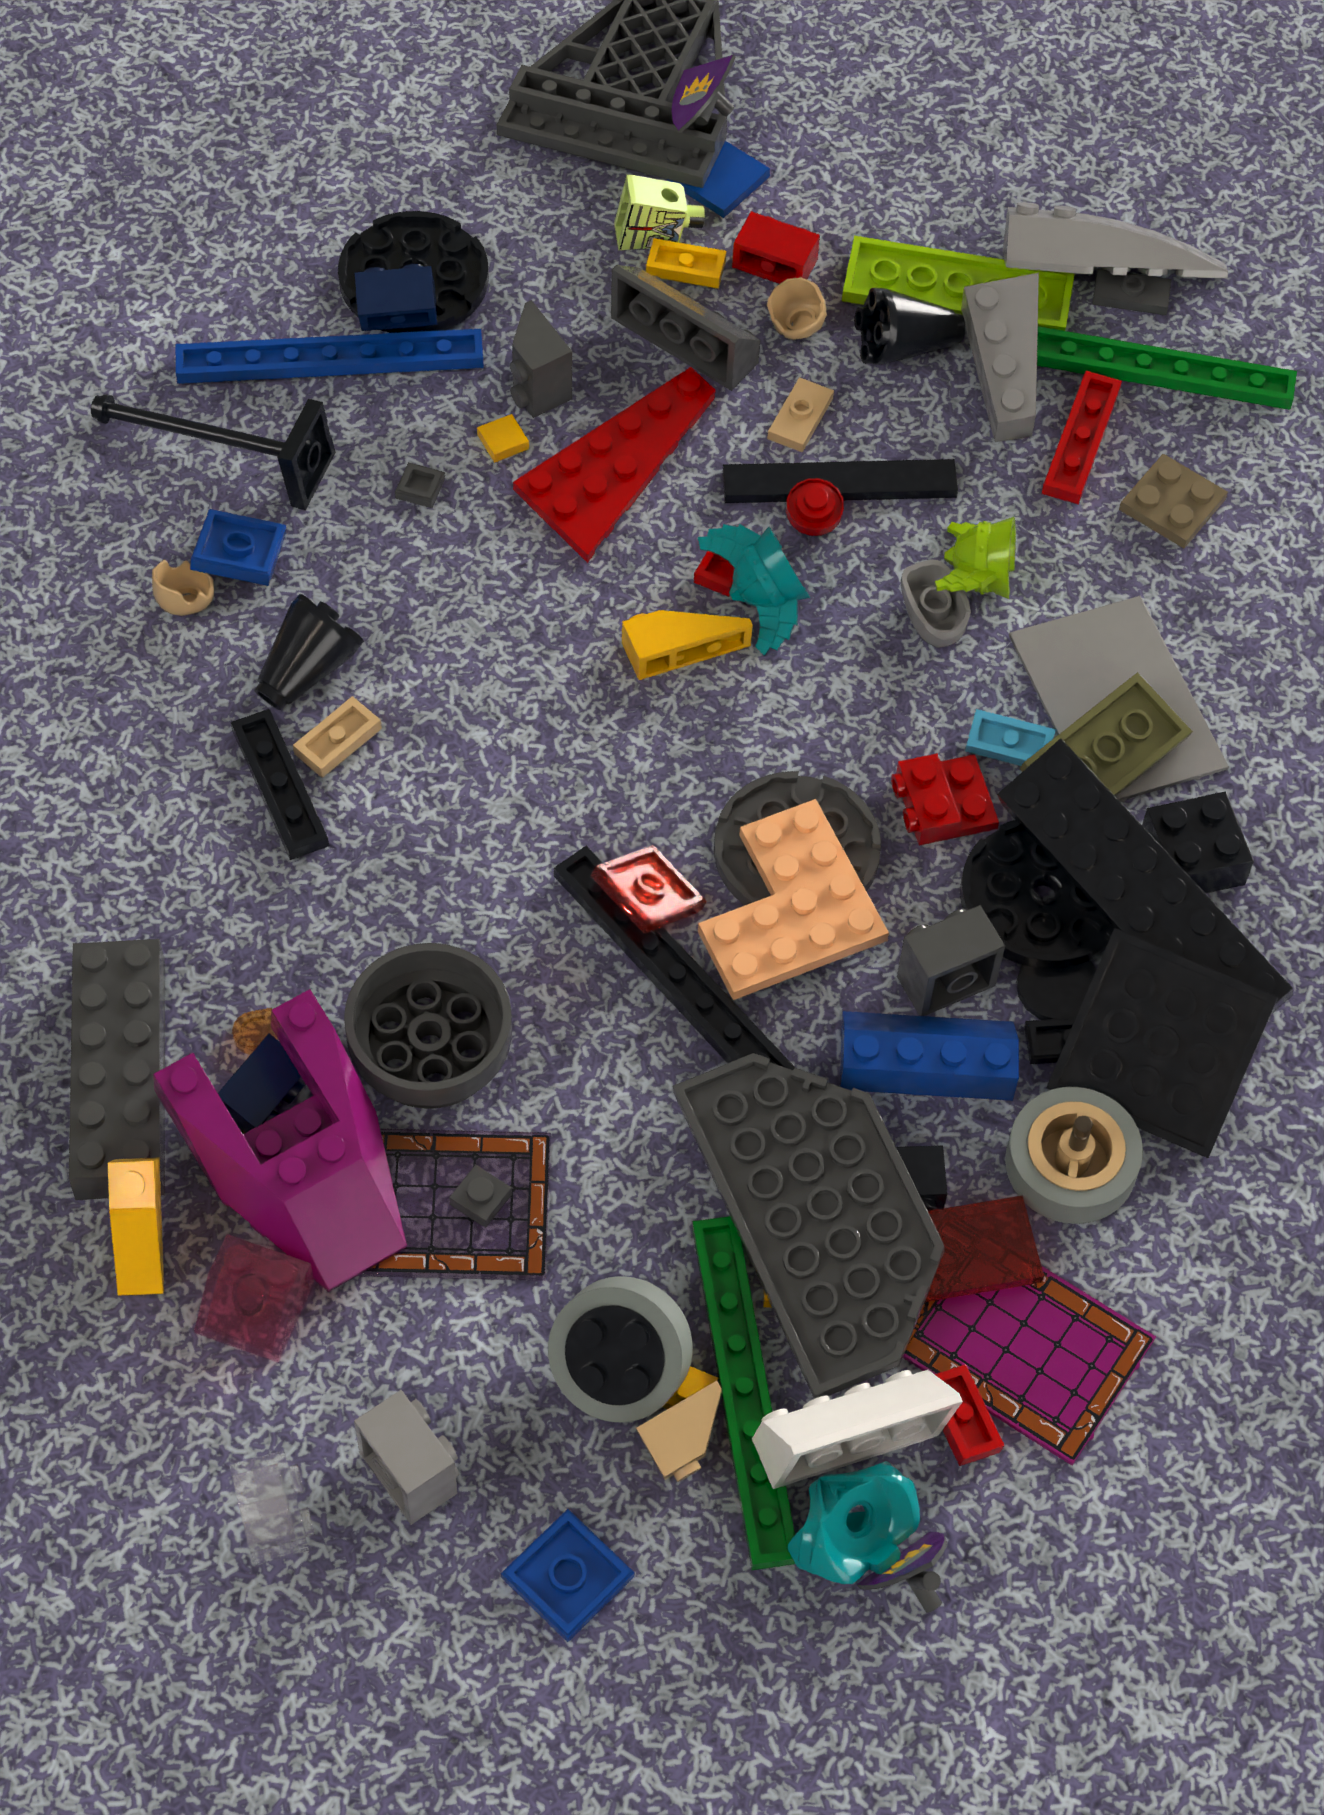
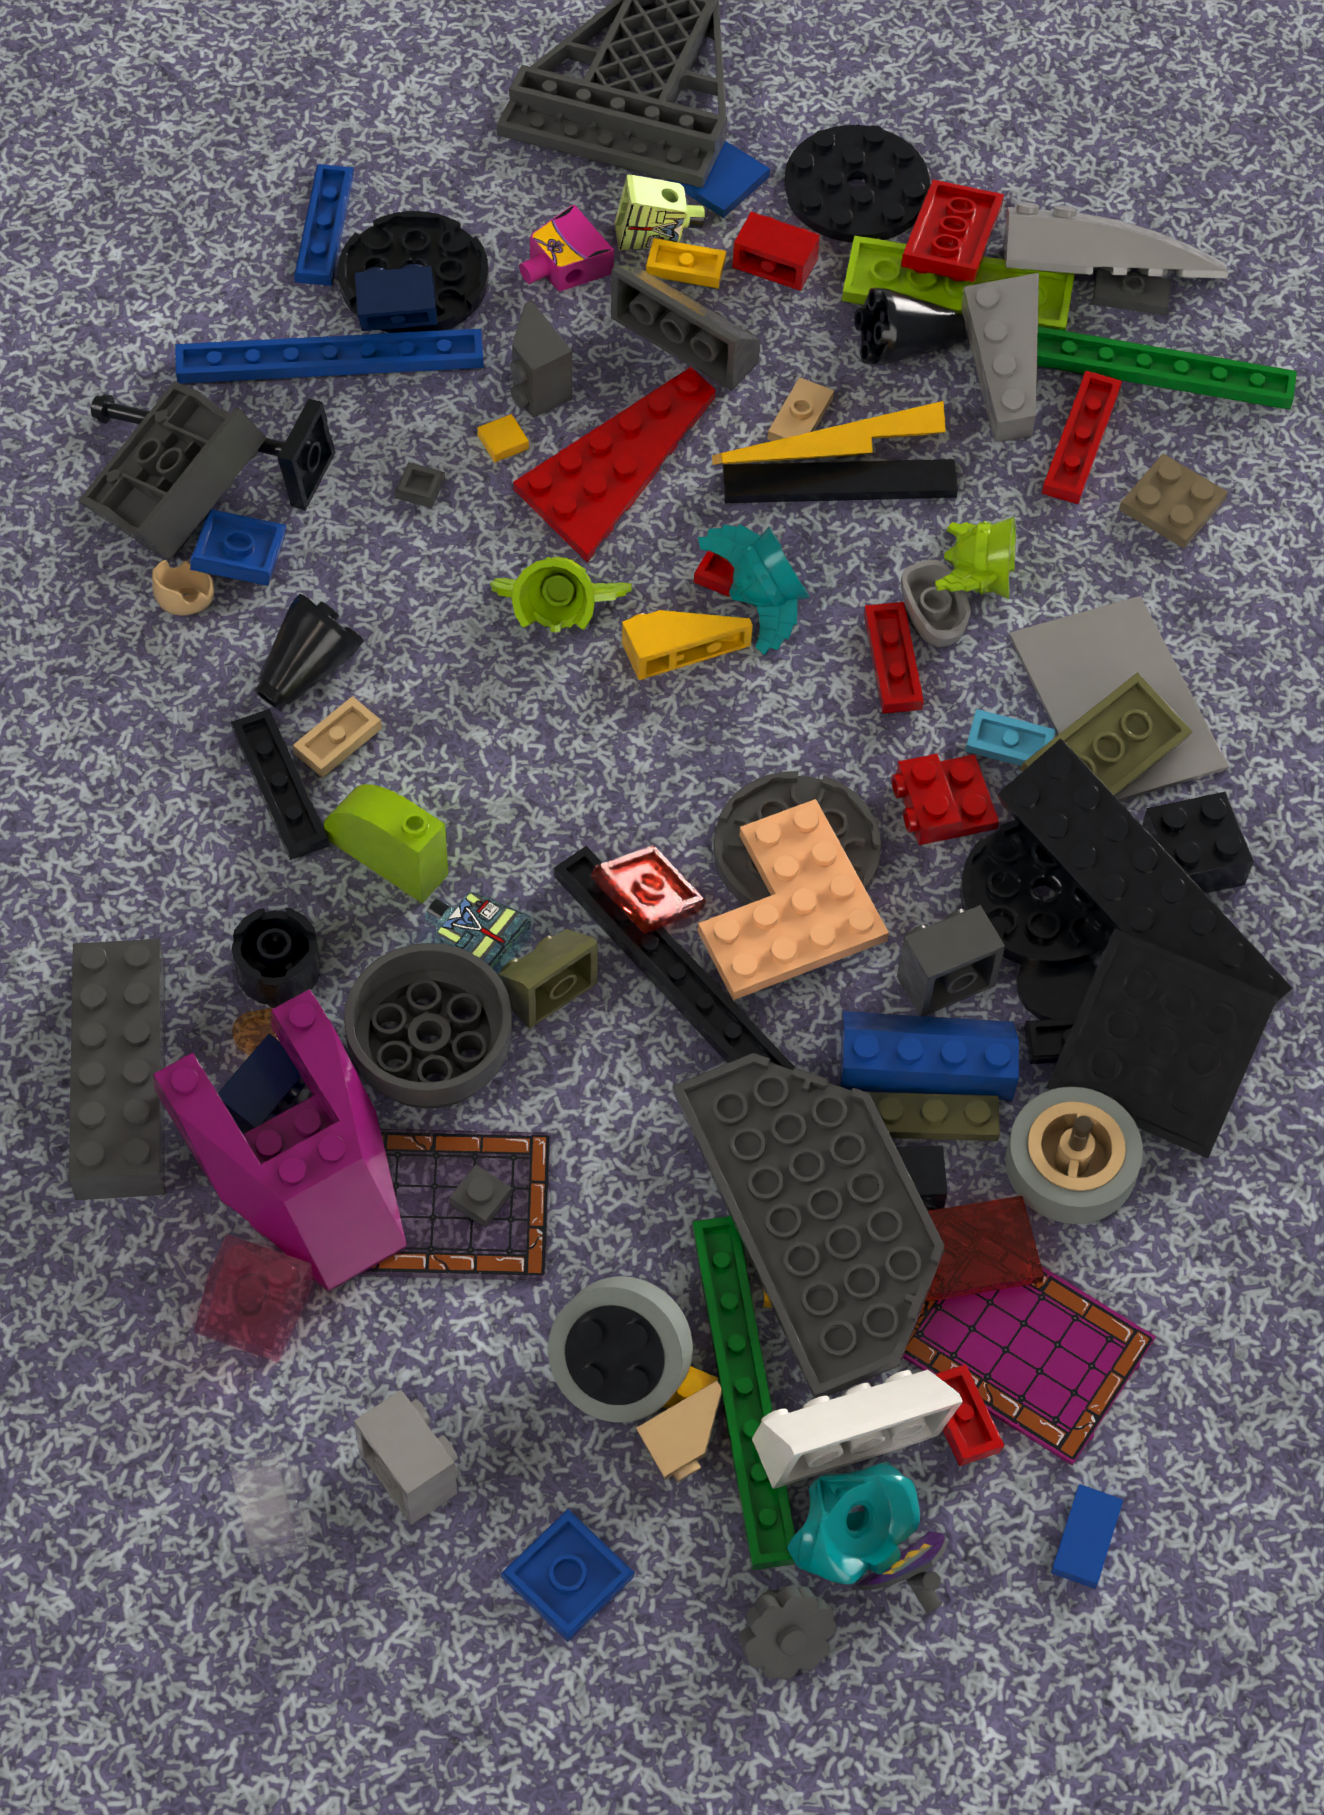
yellow slope [108,1157,164,1296] -> none
shield [671,55,736,133] -> none
tan hair [767,277,827,340] -> none
red plate [786,478,844,536] -> none
none -> dark grey piece [78,381,267,560]
none -> black brick [231,907,321,1008]
none -> blue tile [294,164,354,286]
none -> lime brick [323,784,449,904]
none -> torso [425,892,532,974]
none -> lime helmet [490,557,632,632]
none -> olive slope [497,929,598,1029]
none -> dark pink torso [519,204,614,292]
none -> yellow slope [712,401,946,465]
none -> dark grey plant [738,1586,837,1680]
none -> black plate [784,125,931,243]
none -> red plate [863,602,924,714]
none -> olive plate [867,1092,1000,1141]
none -> red plate [901,179,1004,282]
none -> blue tile [1051,1484,1124,1589]

